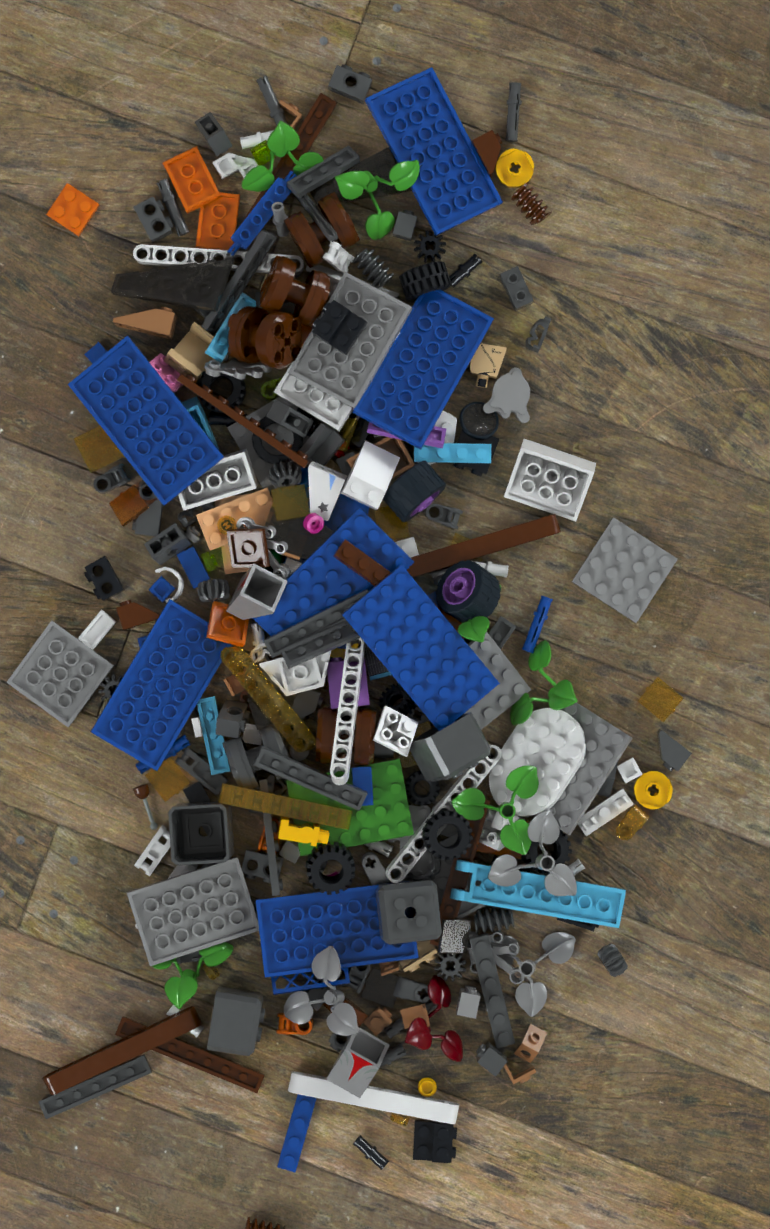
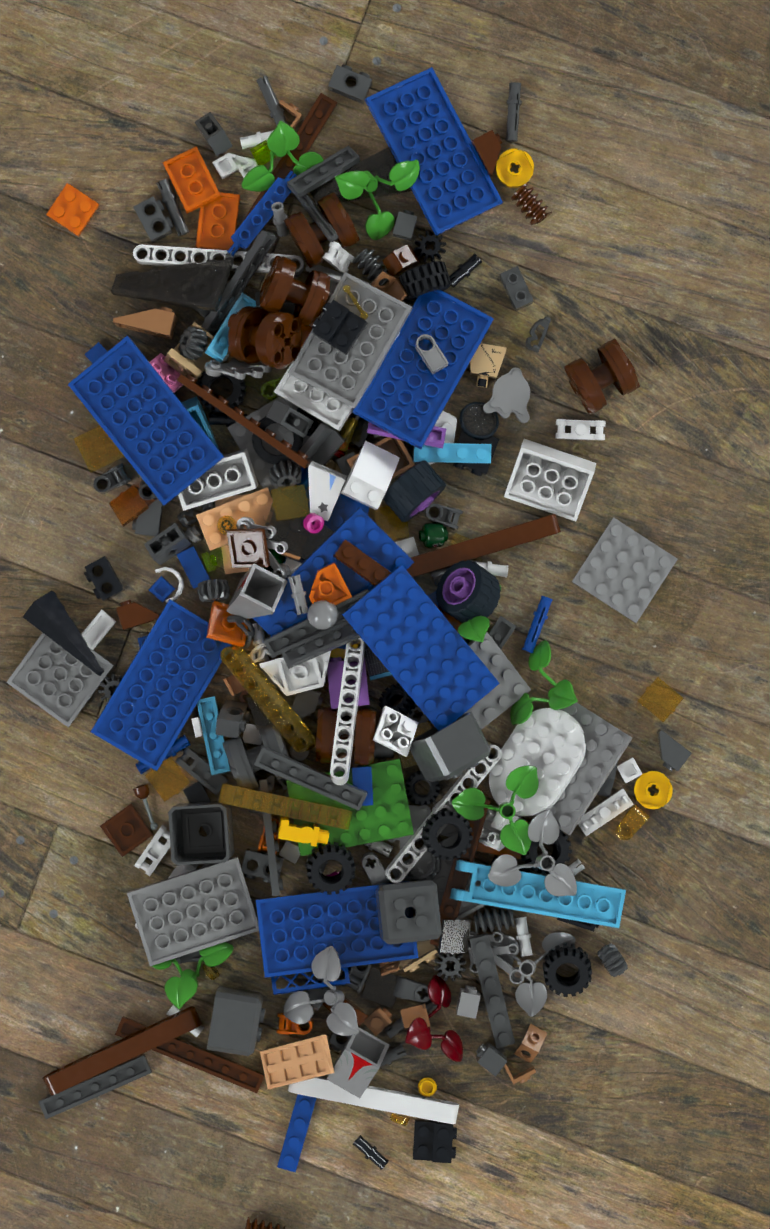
none -> black wedge [23,591,104,676]
none -> reddish brown tile [100,803,154,857]
none -> dark grey gear [178,326,208,360]
none -> dark grey helmet [227,616,255,649]
none -> light nougat plate [260,1035,335,1090]
none -> light grey pin [288,574,308,615]
none -> light grey hair [307,600,339,630]
none -> orange plate [309,562,352,606]
none -> clear yellow hinge [343,285,368,320]
none -> medium nougat bracket [371,271,407,301]
none -> reddish brown slope [382,245,421,276]
none -> light grey piece [415,334,449,375]
none -> dark green head [419,522,448,548]
none -> white pin [514,917,533,957]
none -> black tyre [543,943,592,997]
none -> white plate [555,419,606,441]
none -> reddish brown piece [564,338,640,415]

